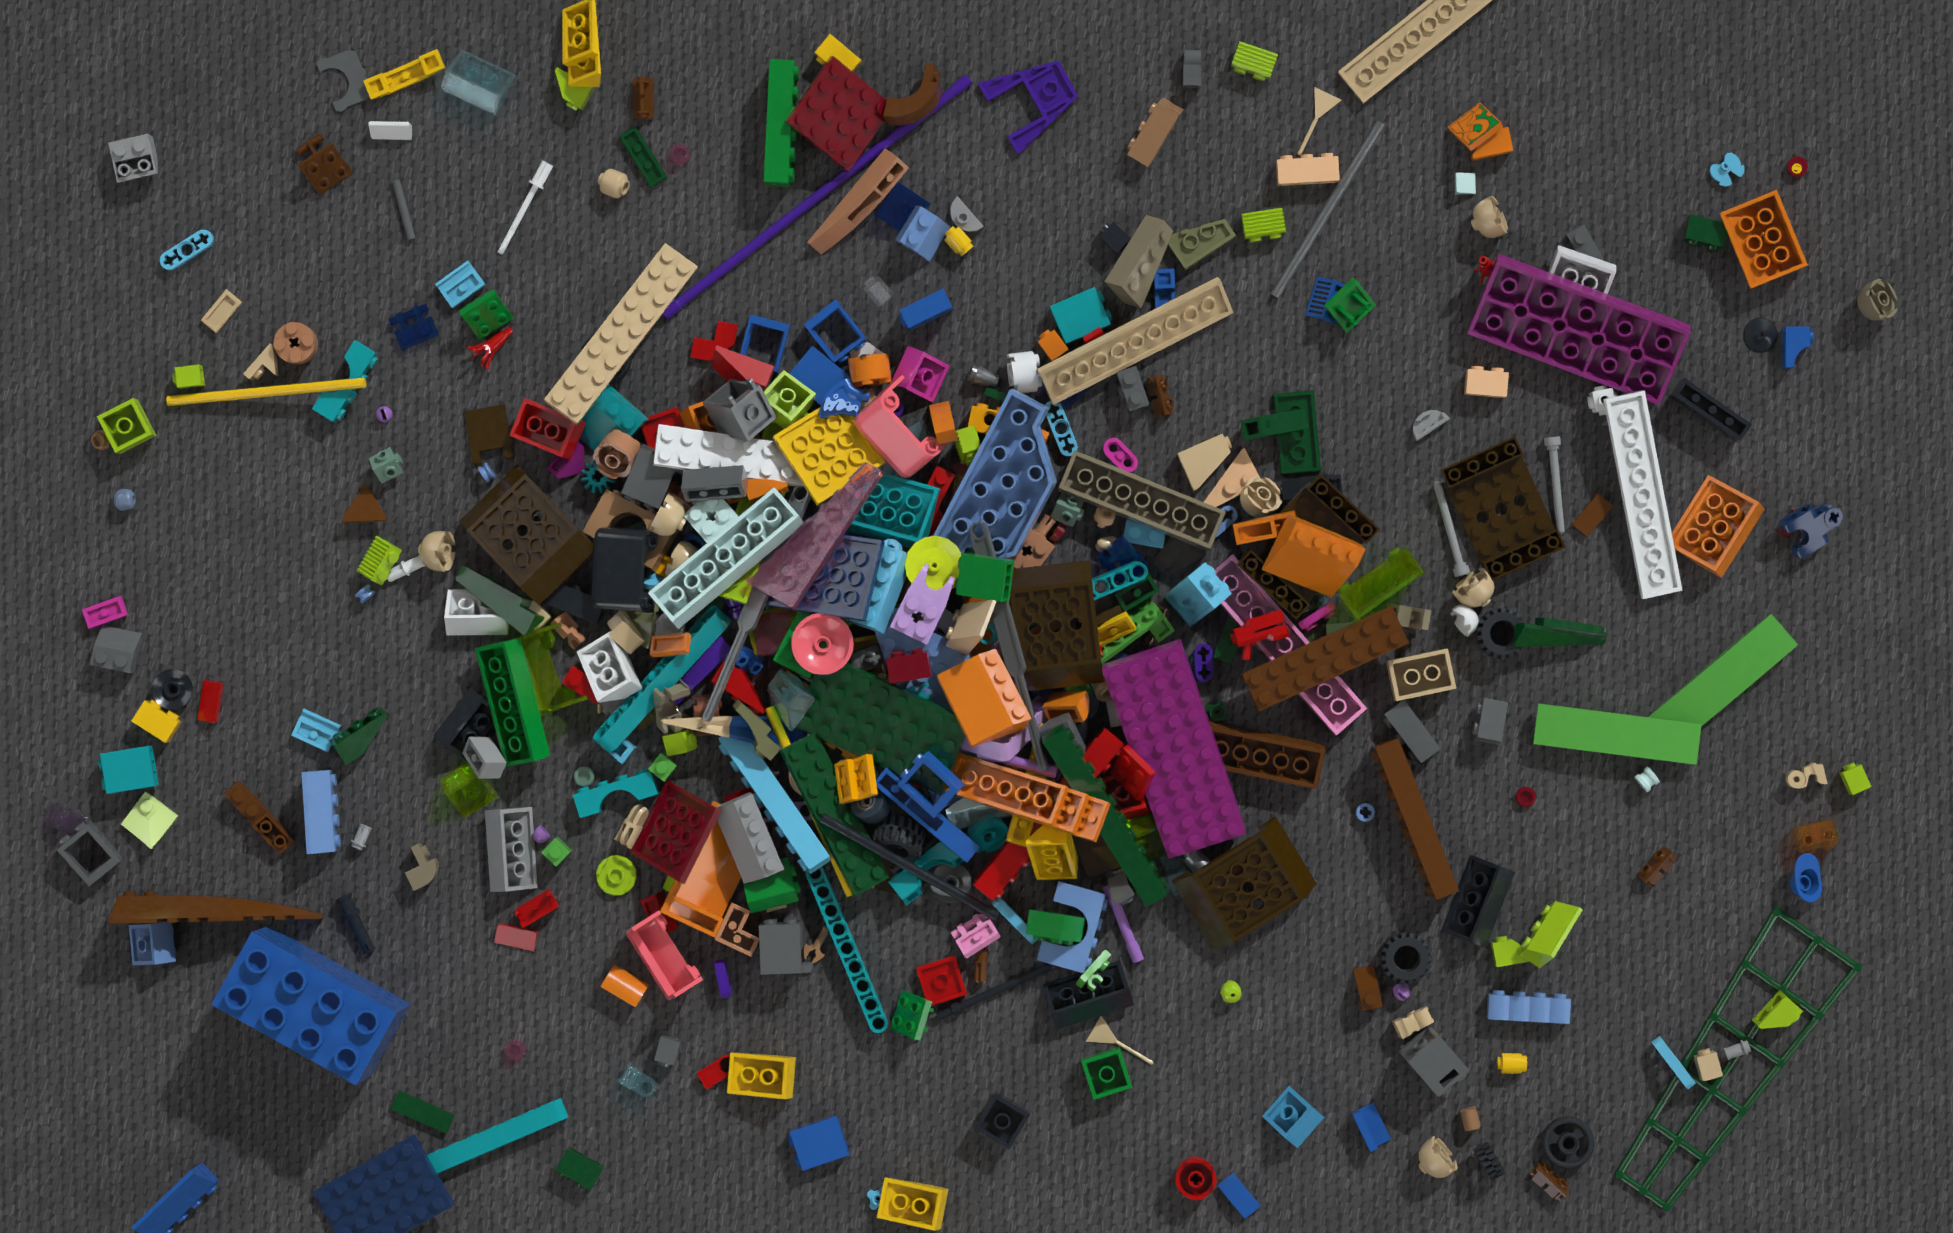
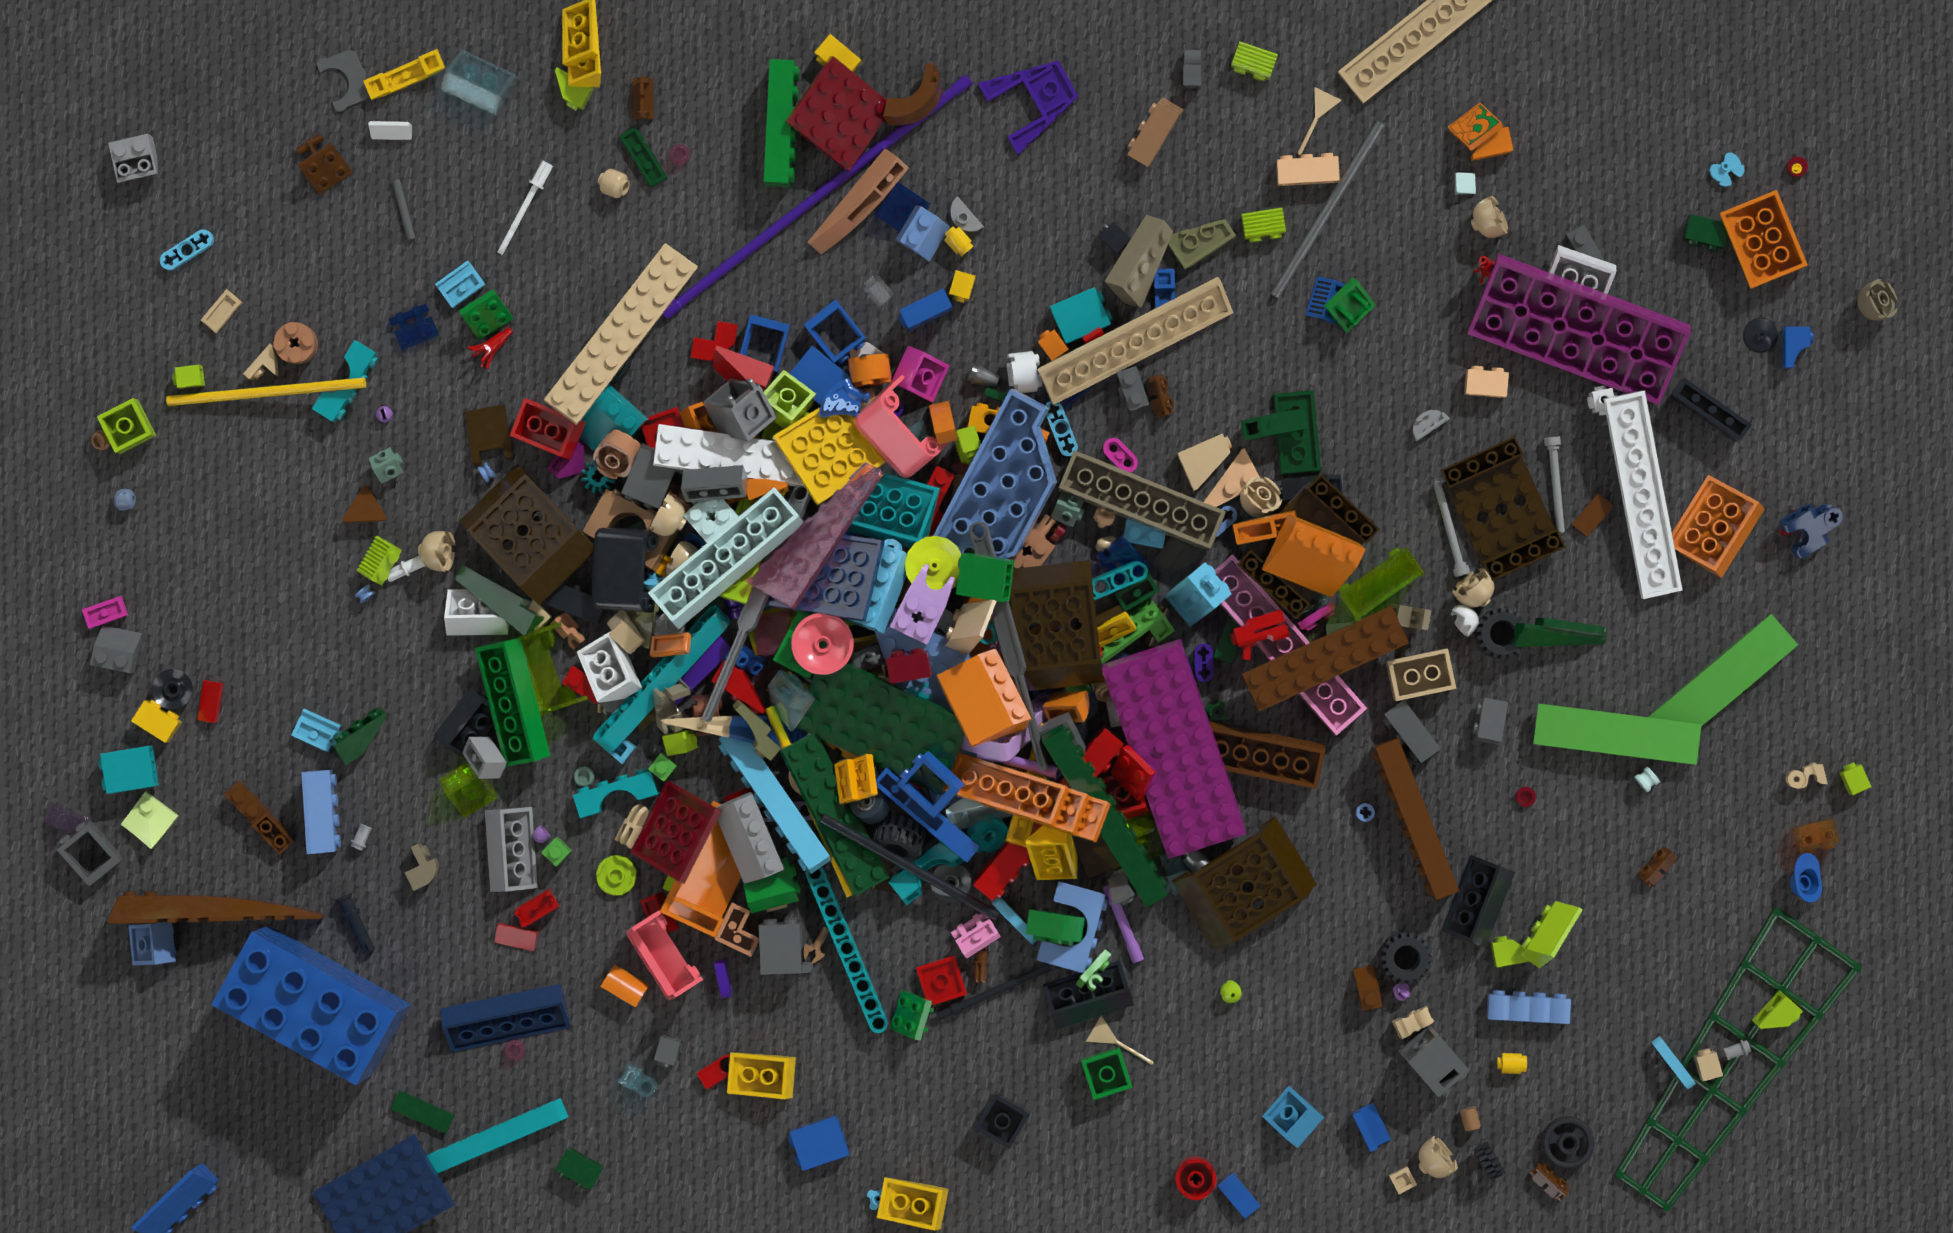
none -> dark blue slope [441,984,571,1052]
none -> yellow brick [949,270,976,303]
none -> tan plate [1389,1166,1417,1194]

